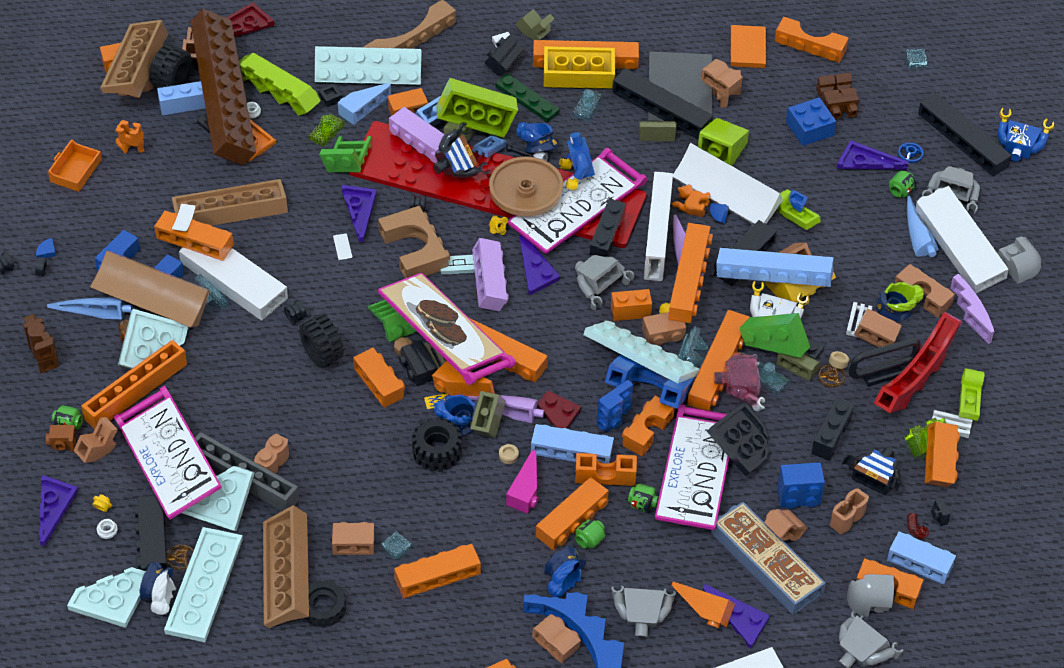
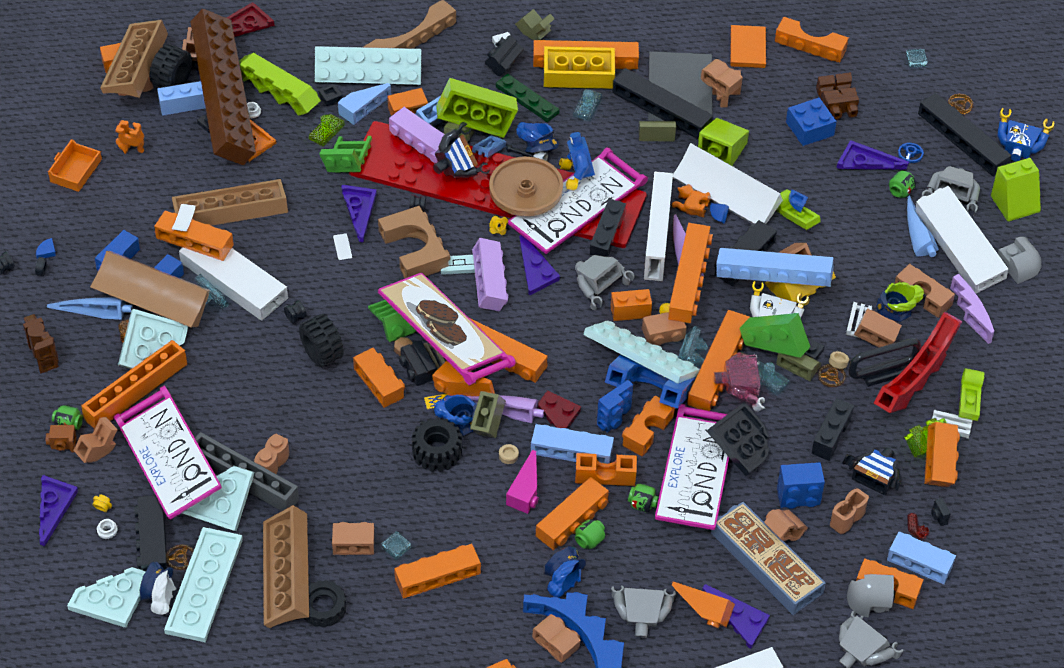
none -> clear orange piece [948,94,973,114]
none -> lime slope [991,158,1041,222]

